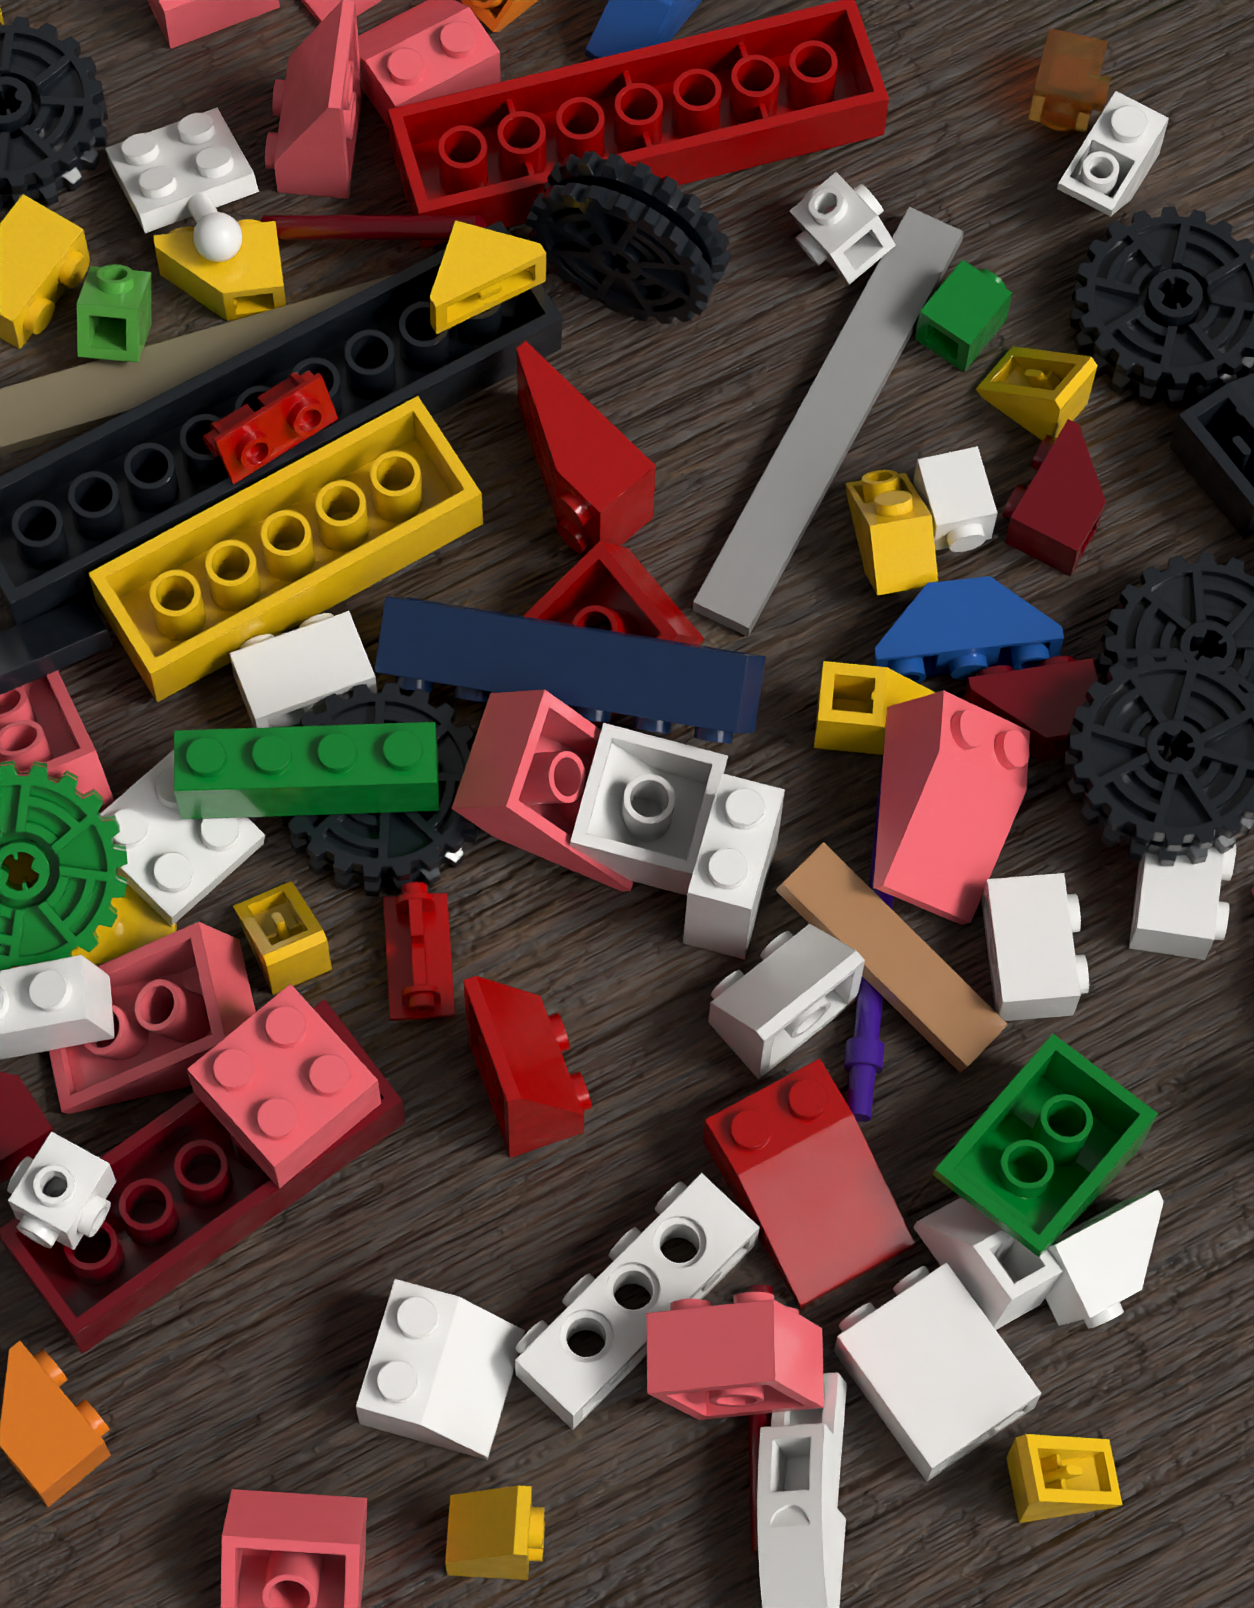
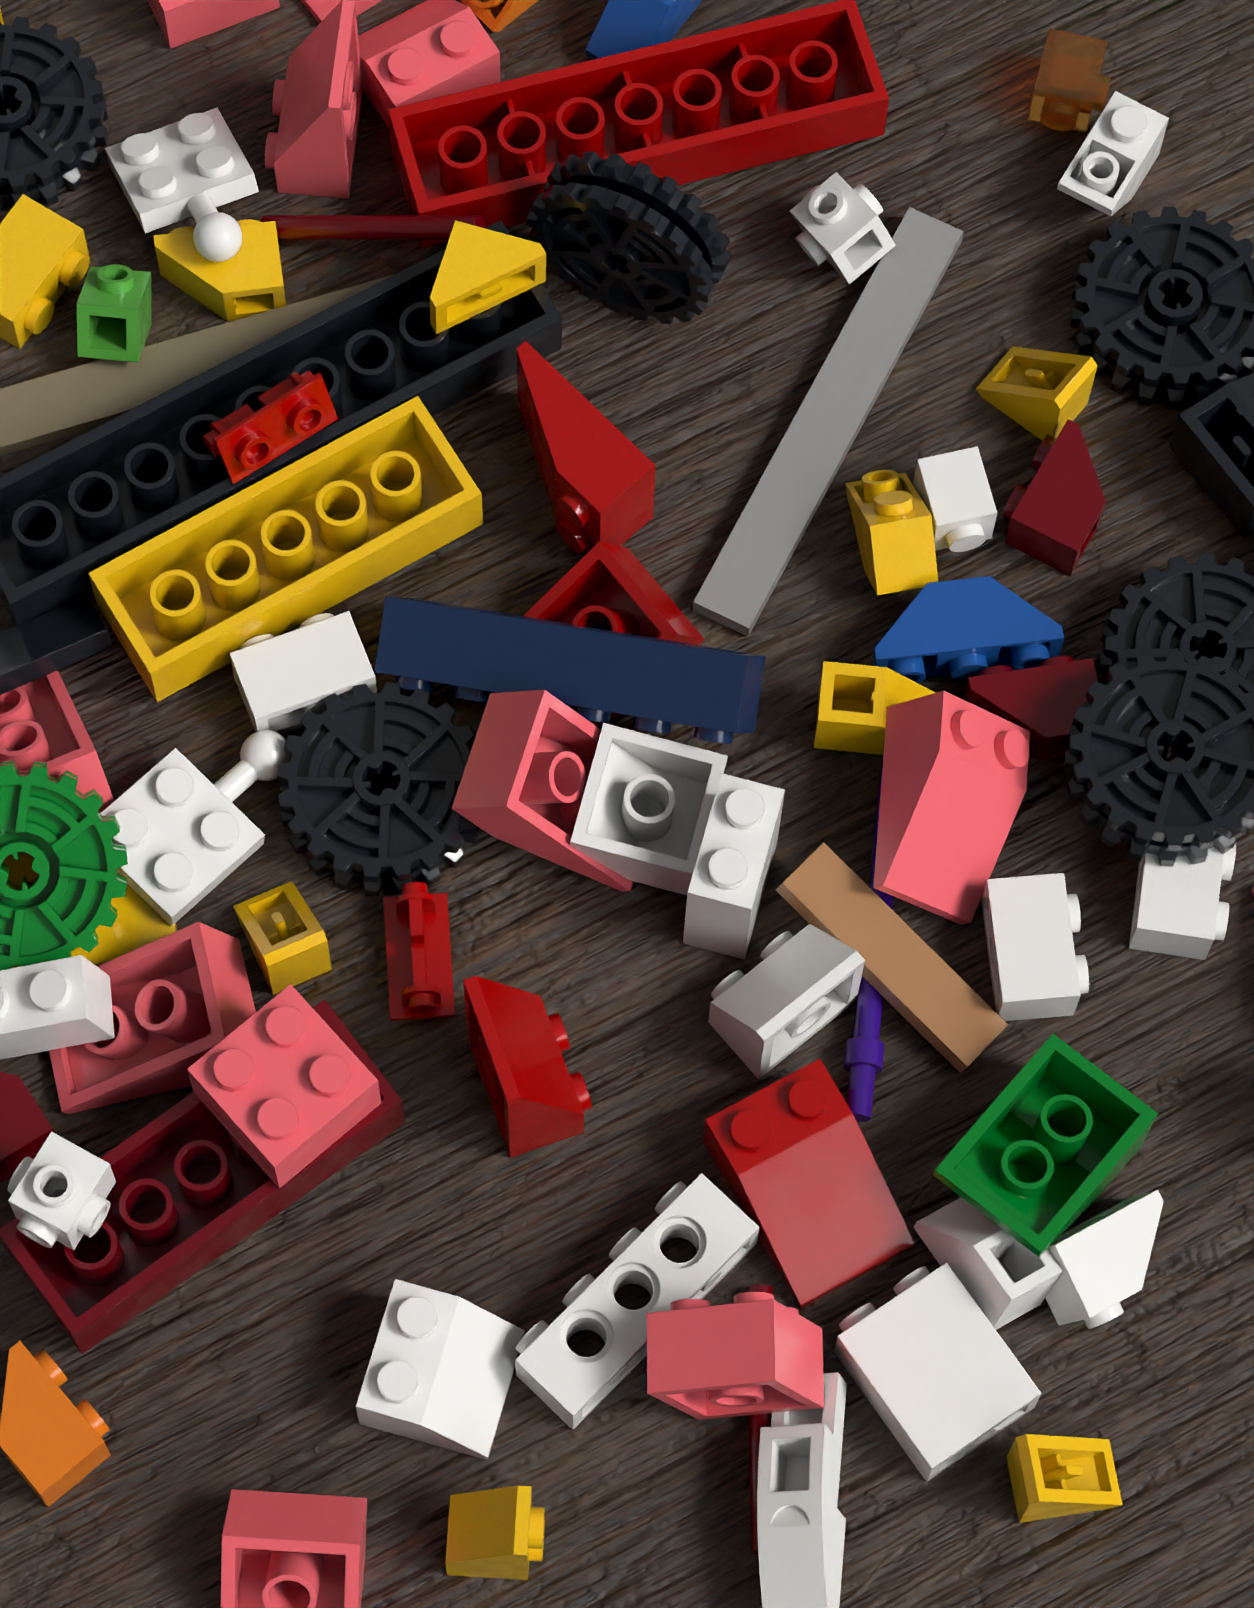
green brick [174,722,439,820] -> none
green brick [915,259,1012,372] -> none

